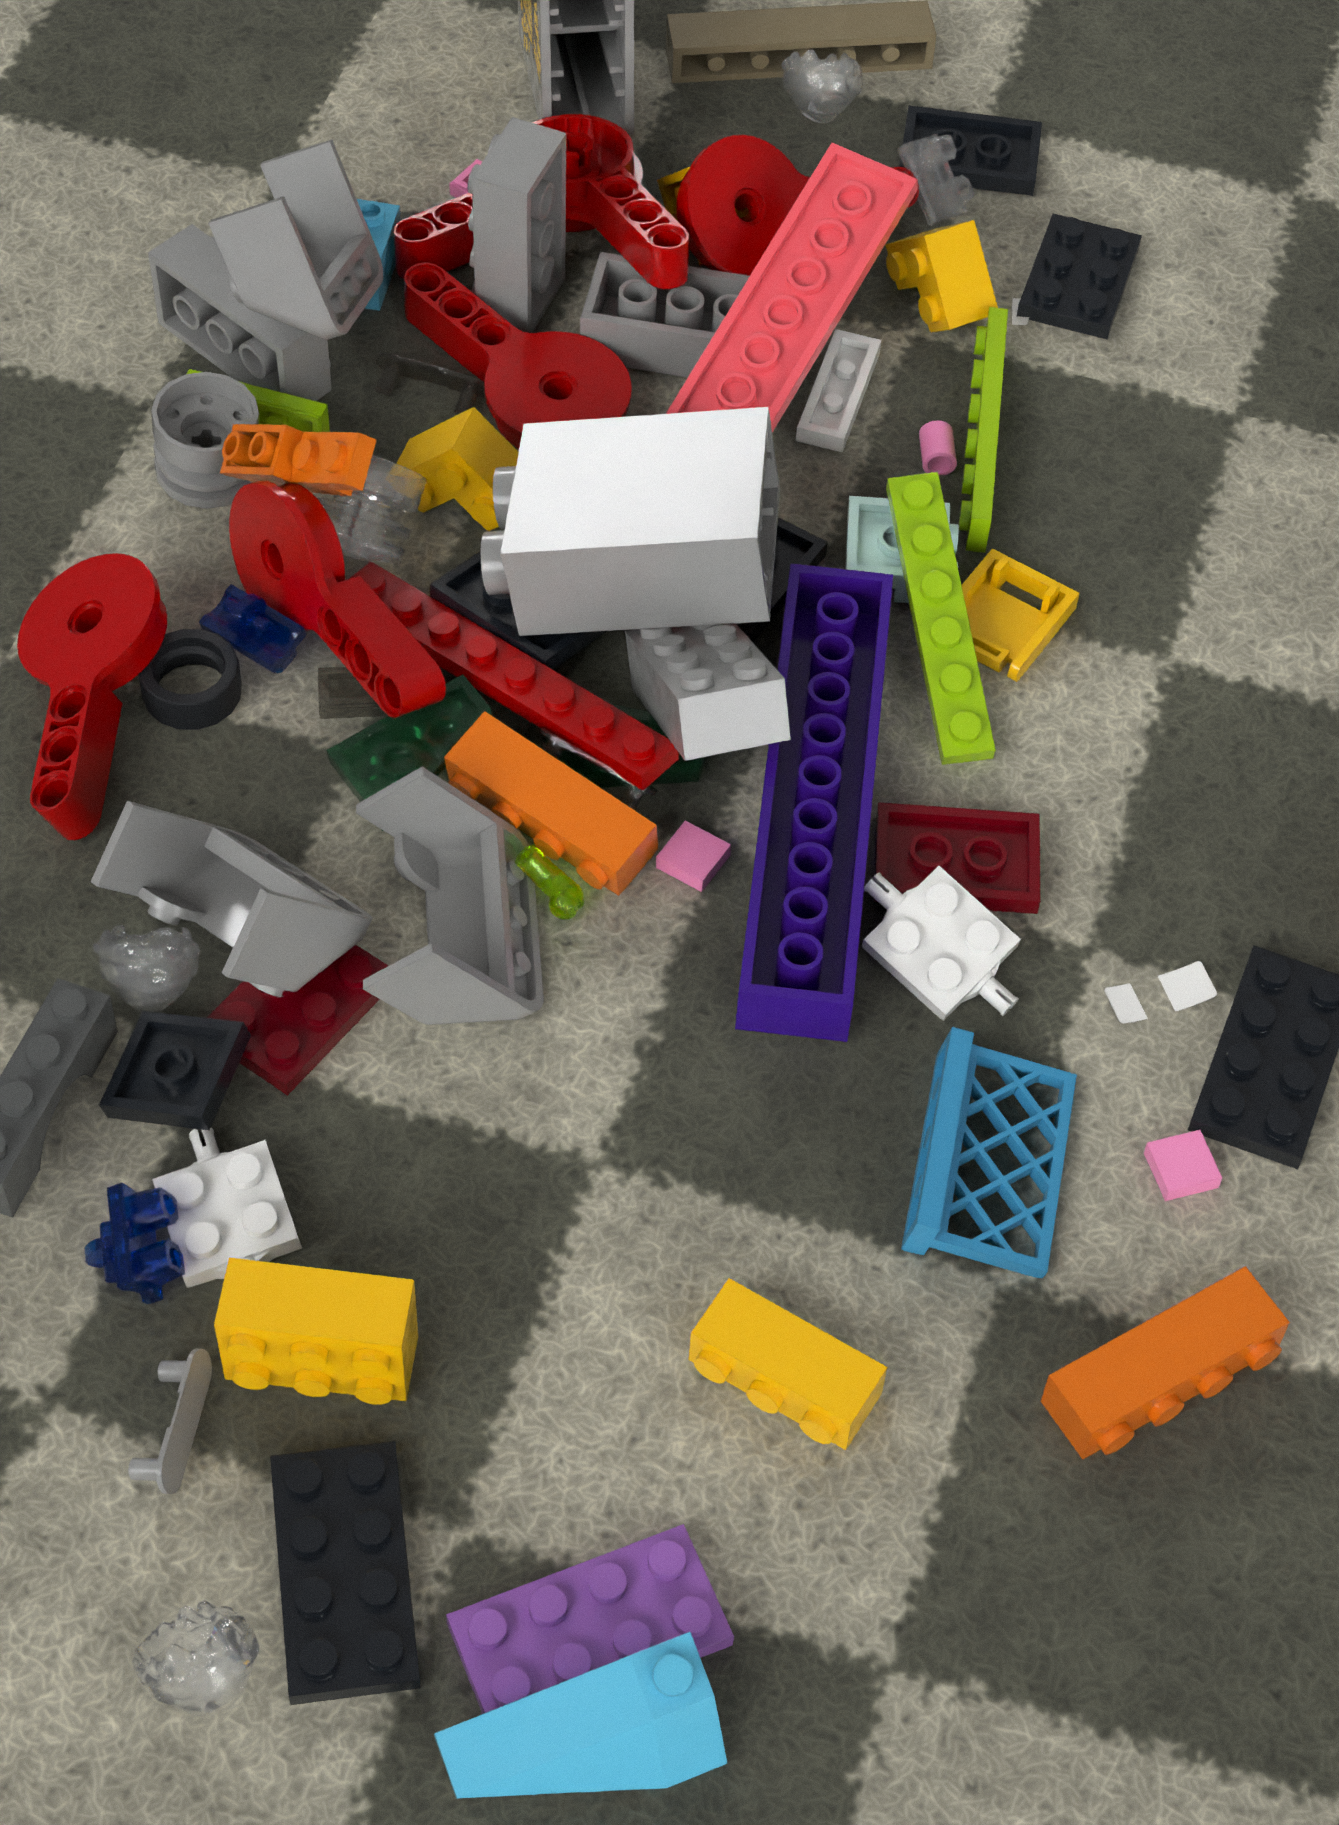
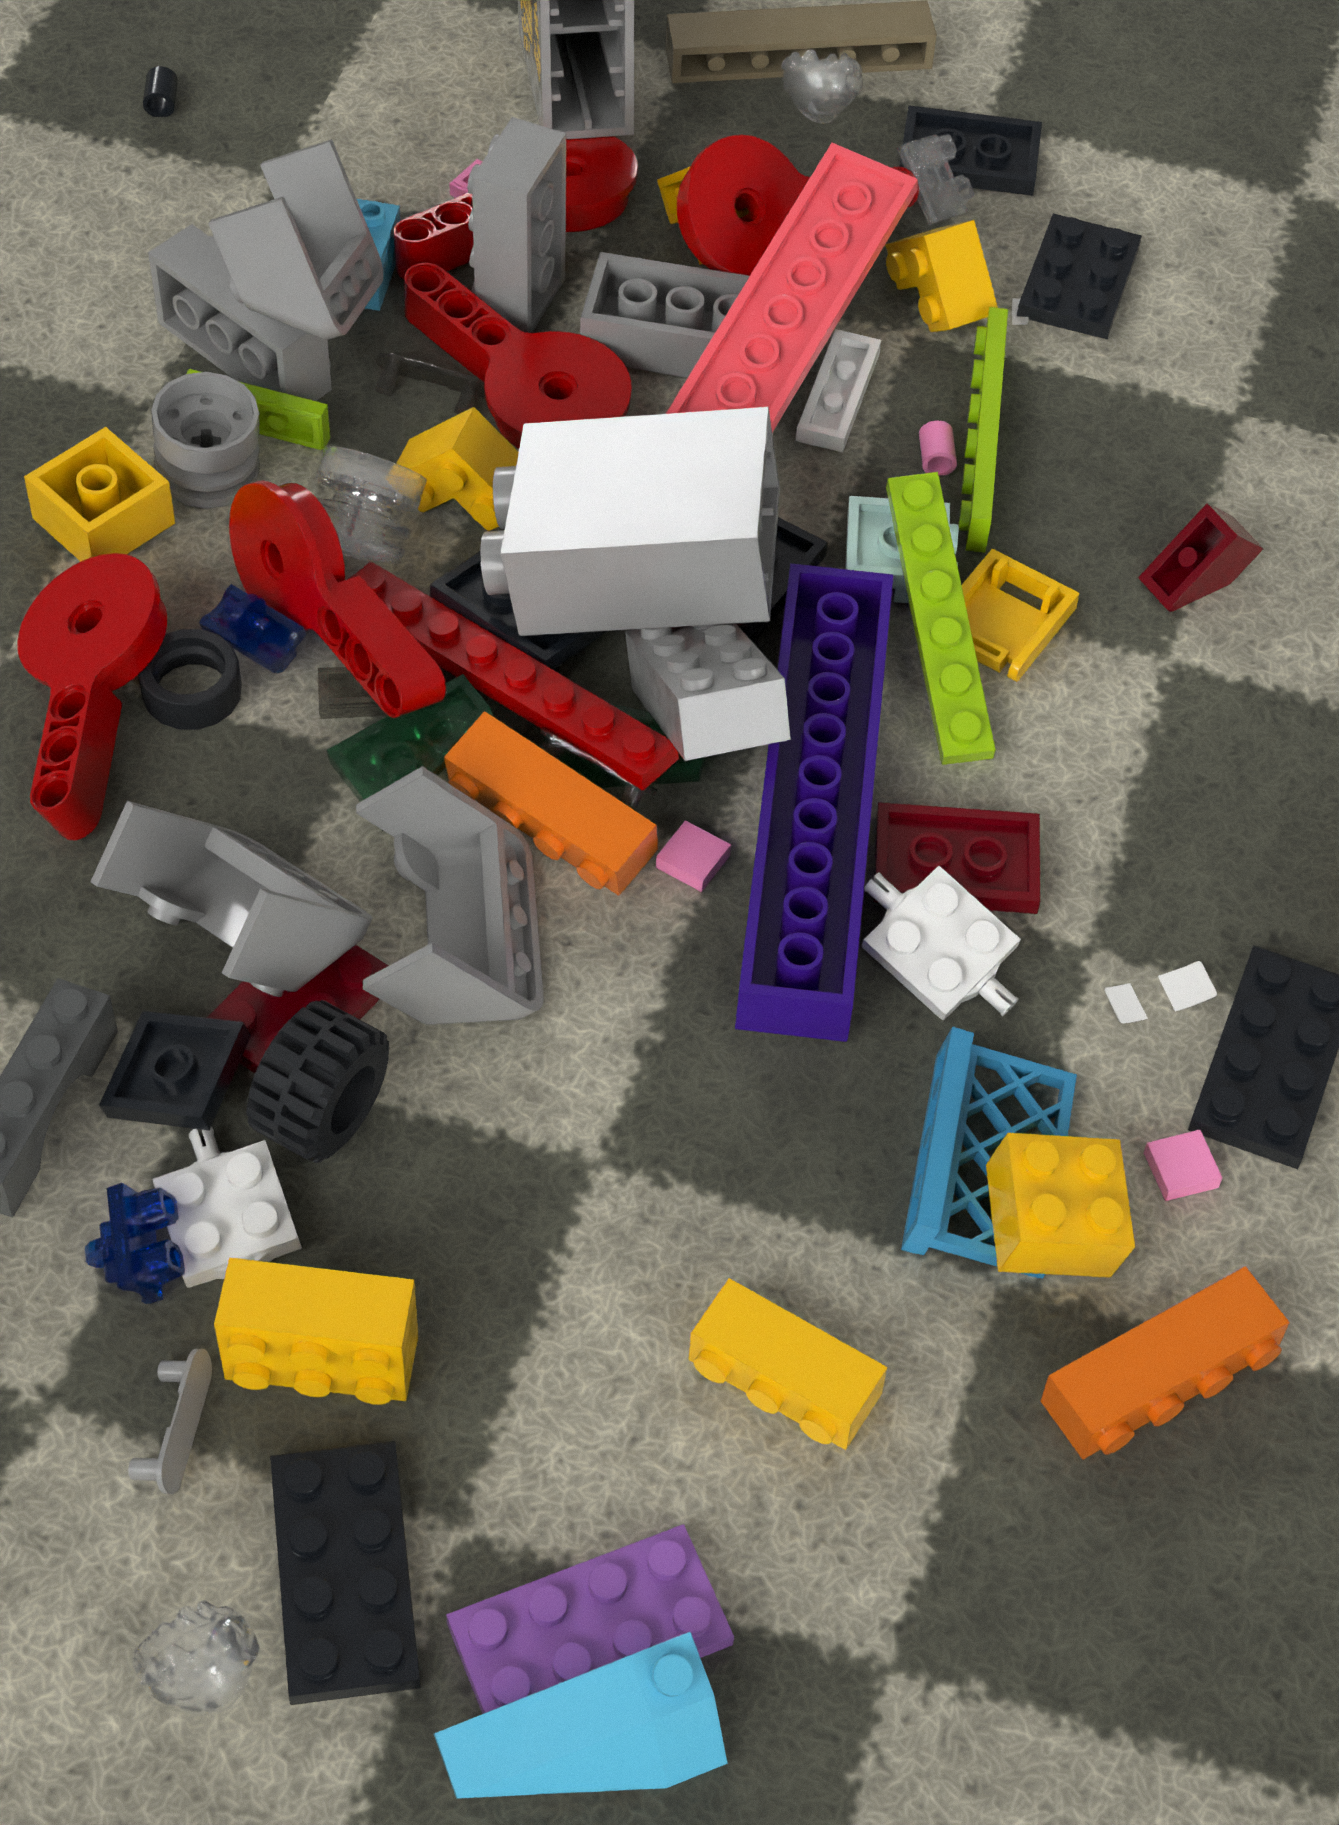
clear hair [93,925,200,1013] -> none
orange slope [220,424,376,496] -> none
clear neon green arm [515,844,585,920] -> none
red beam [533,114,689,289] -> none
none -> yellow brick [24,427,175,562]
none -> black hinge [143,66,178,117]
none -> black tyre [246,1000,390,1163]
none -> yellow brick [986,1133,1135,1278]
none -> dark red slope [1138,503,1263,612]

